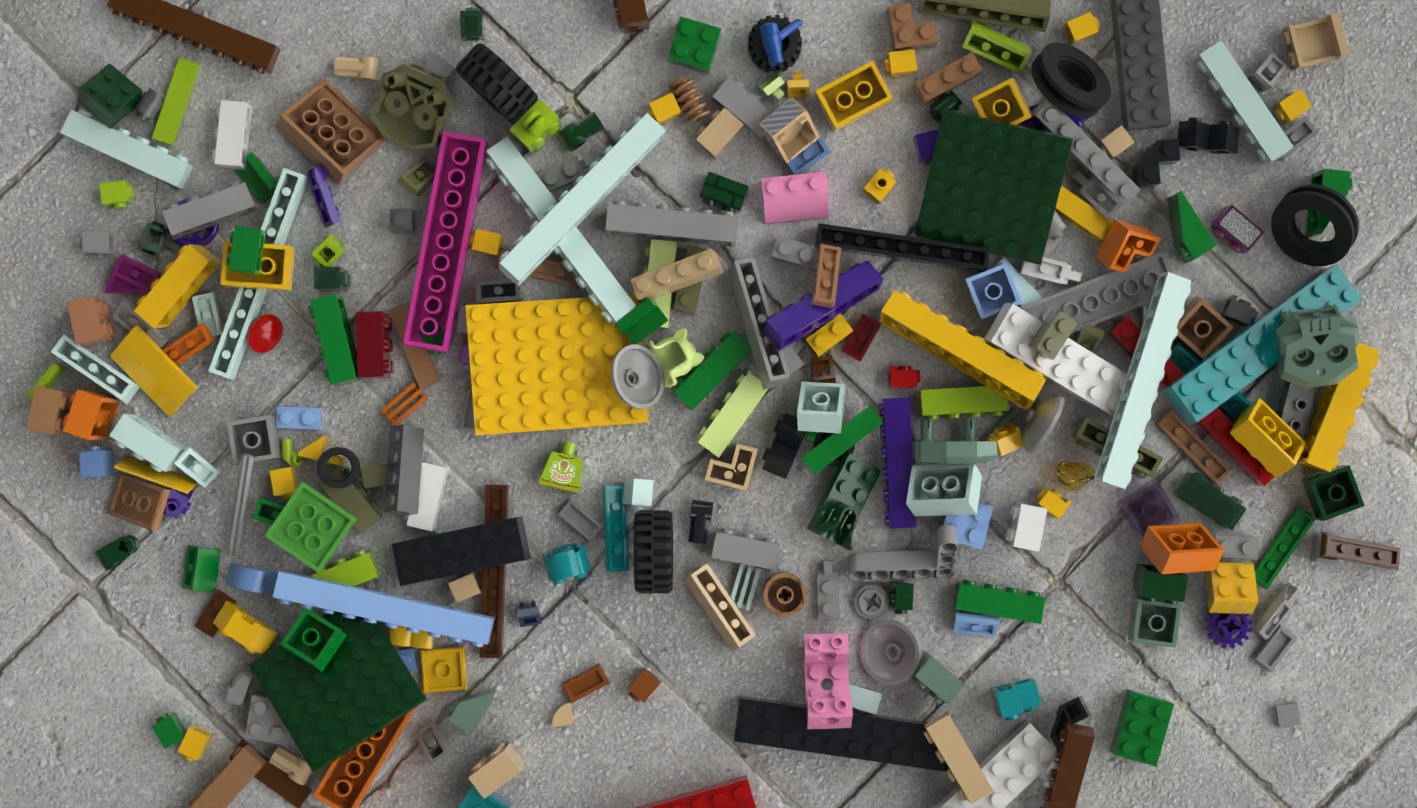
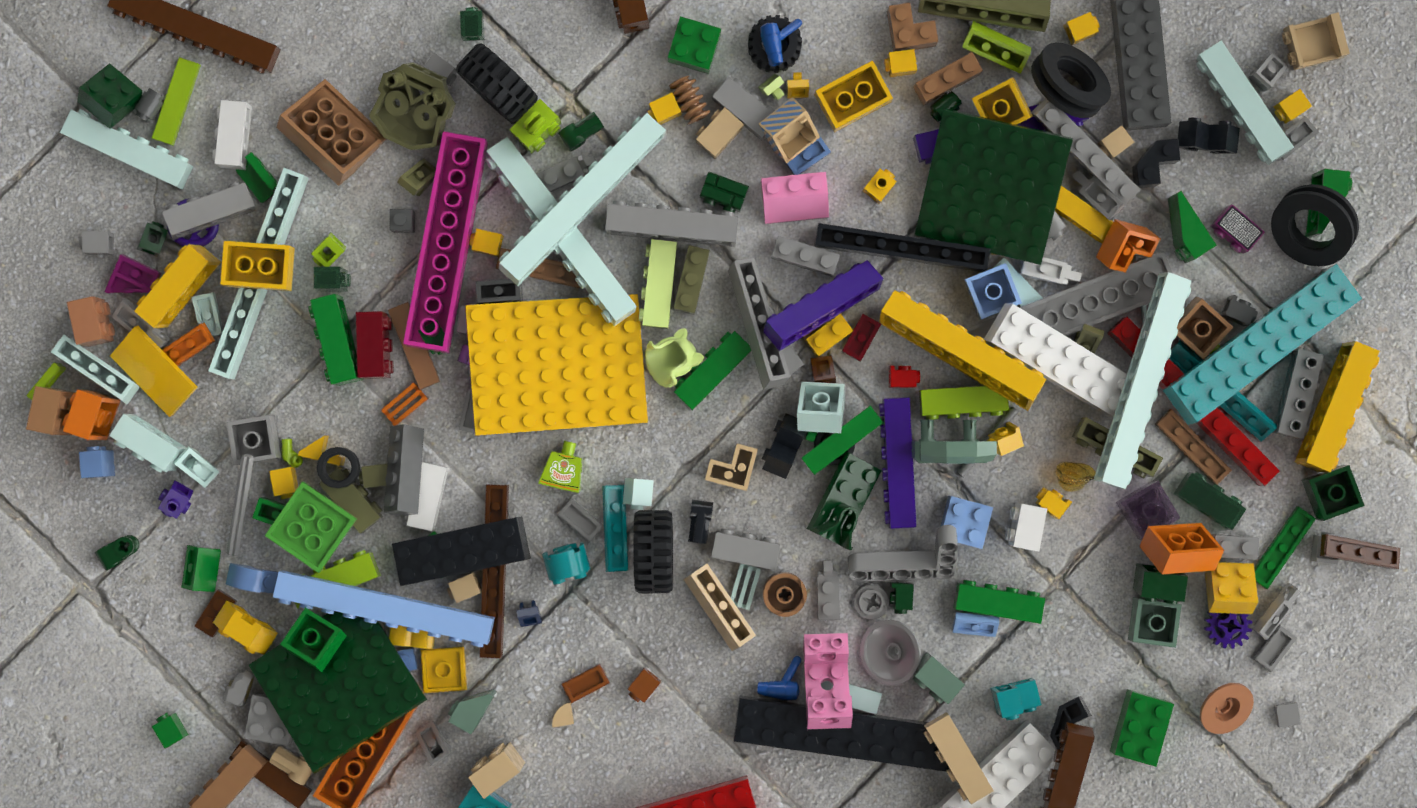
lime brick [99,180,135,209] -> none
medium nougat tile [107,472,170,532] -> none
yellow piece [114,455,198,494] -> none
yellow brick [178,725,213,762] -> none
green brick [226,226,266,275] -> none
red hat [247,314,283,353] -> none
light blue plate [276,406,322,430] -> none
dark purple hinge [307,165,340,228] -> none
tan piece [334,56,379,82] -> none
light grey dish [611,344,664,409] -> none
green panel [615,298,668,344] -> none
tan brick [630,248,723,302] -> none
yellowish green brick [697,372,768,458] -> none
medium nougat tile [812,244,841,308] -> none
light aqua brick [906,463,982,516] -> none
light grey dish [1023,395,1065,453] -> none
olive brick [1028,310,1077,360] -> none
yellow brick [1230,398,1306,478] -> none
sand green brick [1276,304,1359,388] -> none
none -> blue piece [757,656,802,700]
none -> nougat hat [1200,683,1254,734]

